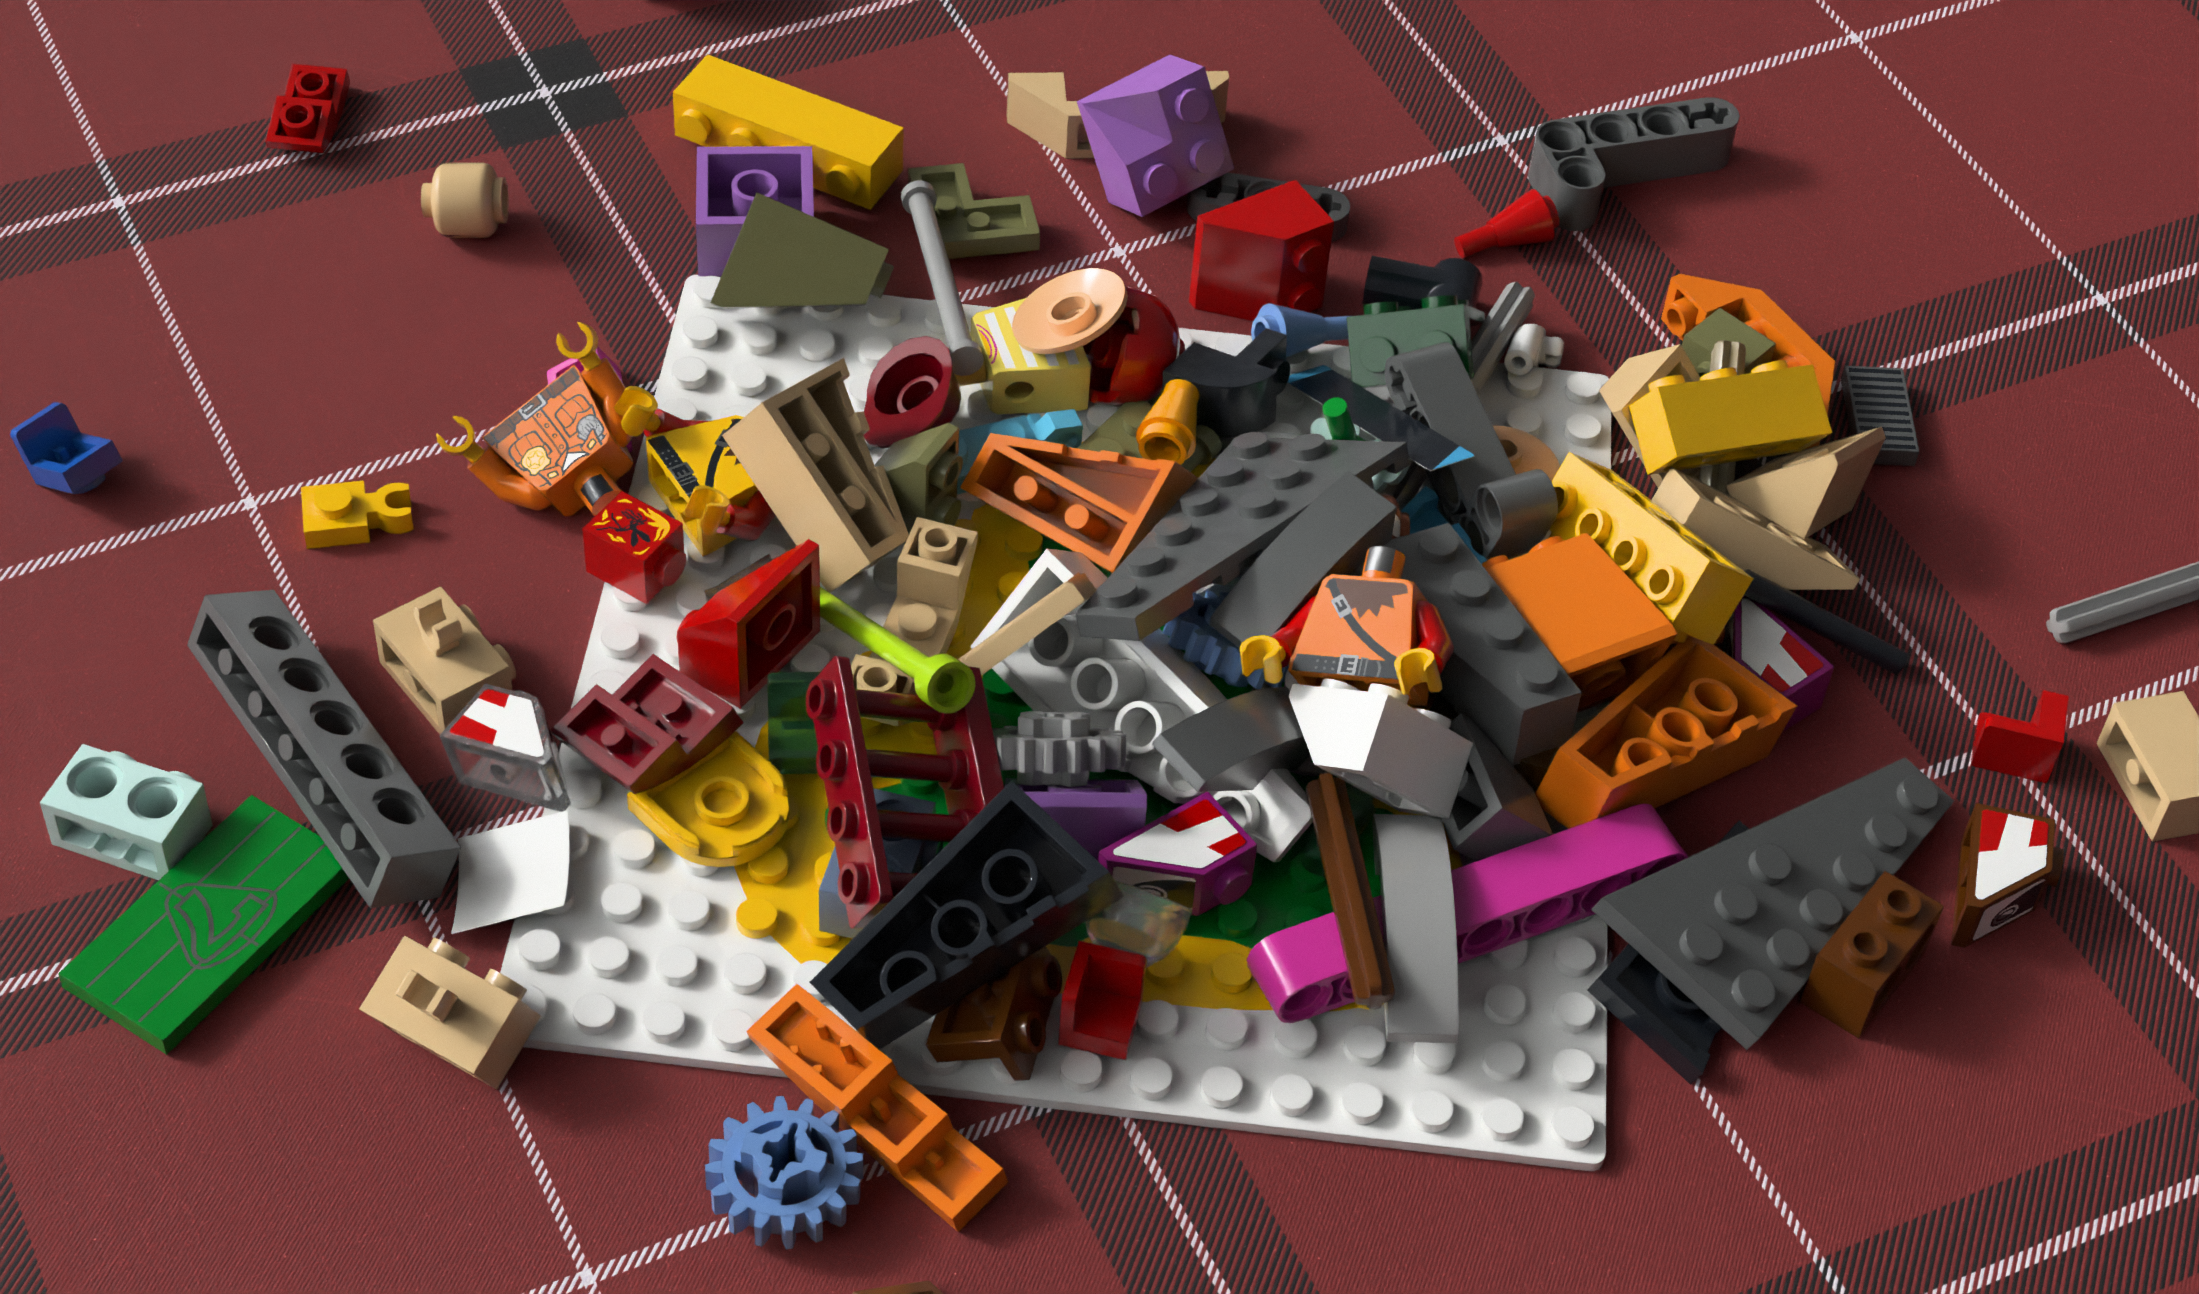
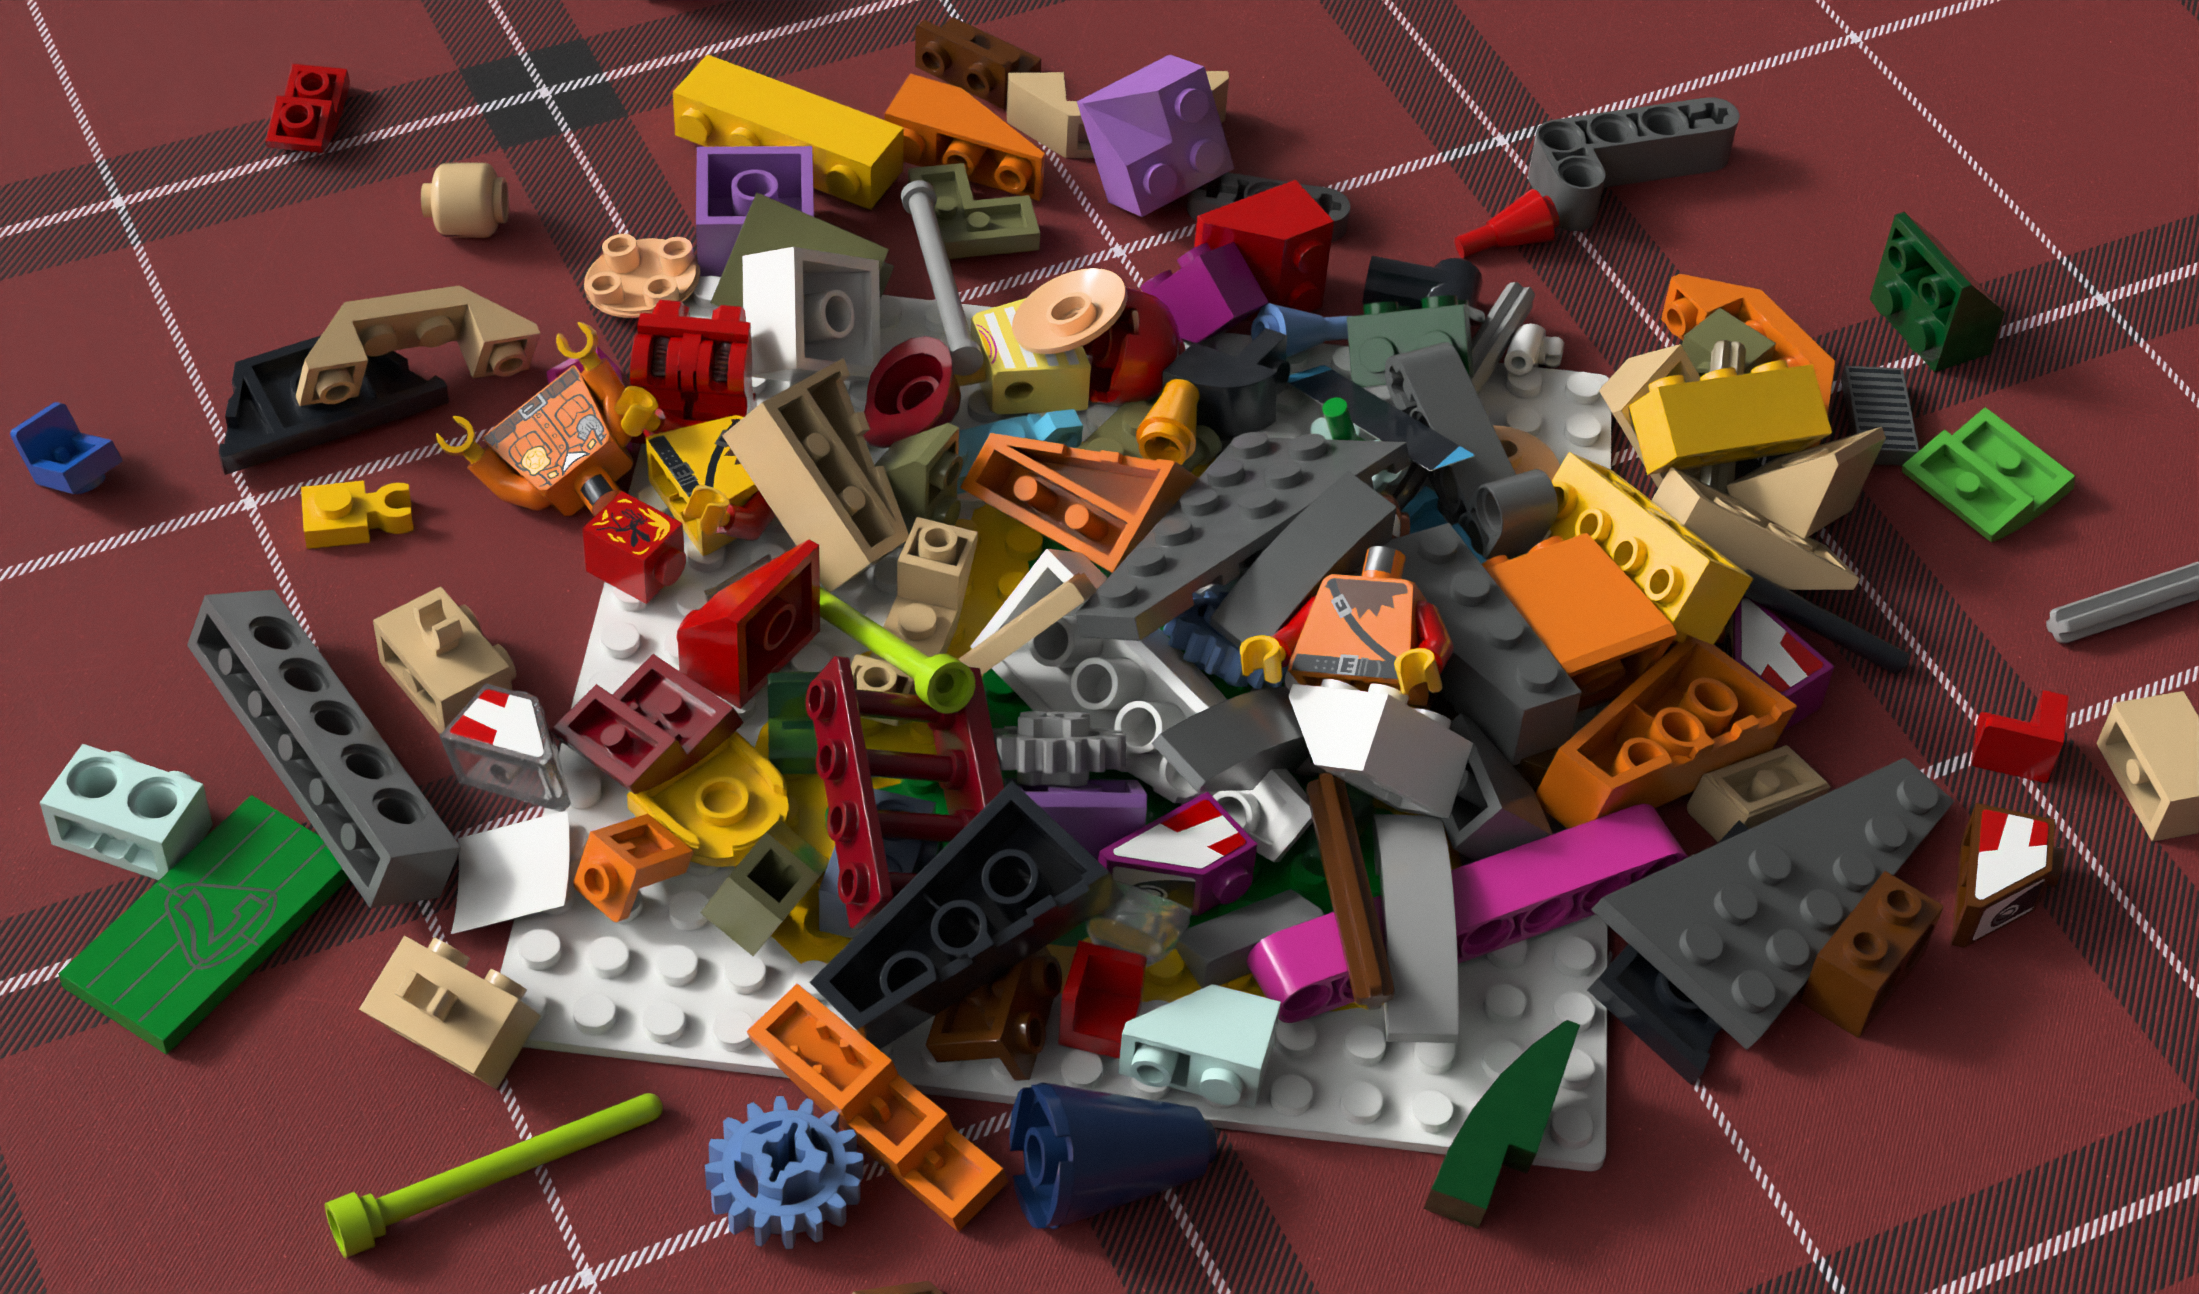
none -> black wing [218,335,449,475]
none -> tan slope [296,285,541,406]
none -> lime piece [325,1093,663,1258]
none -> orange bracket [573,813,694,922]
none -> light nougat dish [584,234,700,318]
none -> red hips [630,300,757,444]
none -> olive slope [700,820,829,957]
none -> white slope [743,247,881,381]
none -> orange slope [884,73,1045,201]
none -> reddish brown bracket [915,17,1042,109]
none -> dark blue cone [1009,1082,1217,1229]
none -> light aqua slope [1118,984,1281,1109]
none -> magenta slope [1140,242,1269,343]
none -> dark grey slope [1171,889,1325,989]
none -> dark green slope [1424,1020,1580,1229]
none -> tan slope [1687,745,1831,842]
none -> dark green slope [1869,212,2005,373]
none -> bright green slope [1902,407,2075,542]

